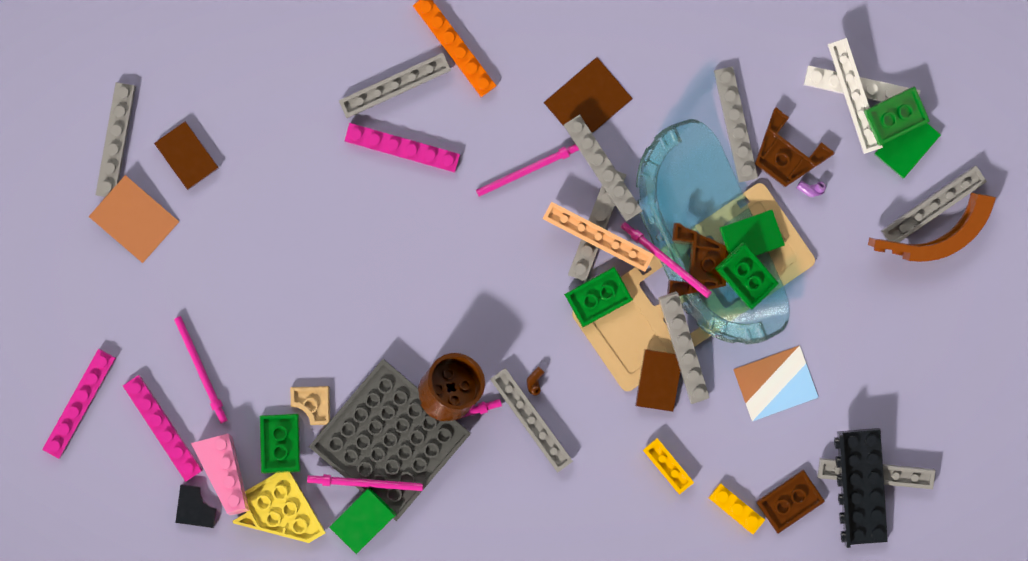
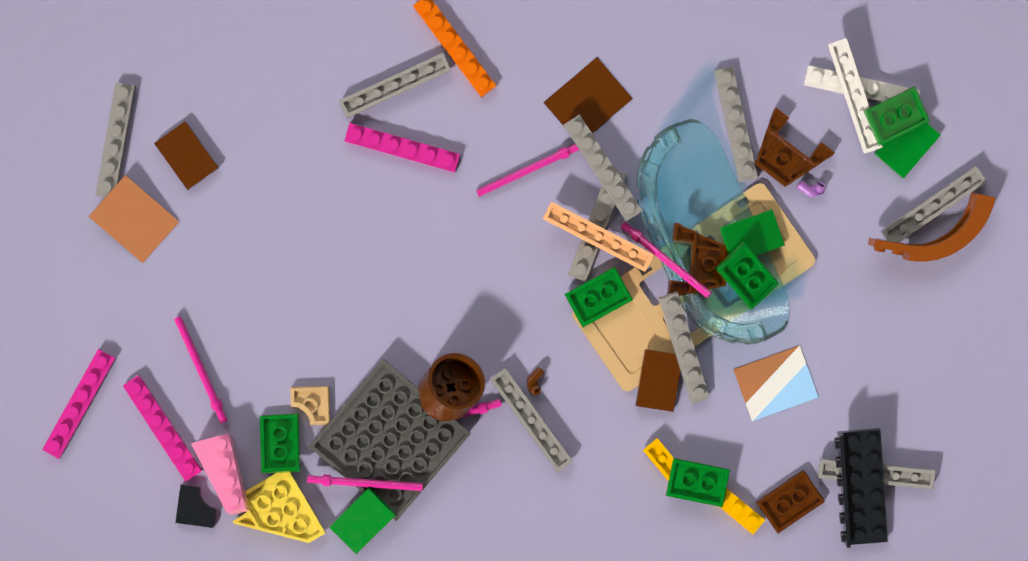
none -> green tile [666,458,730,507]

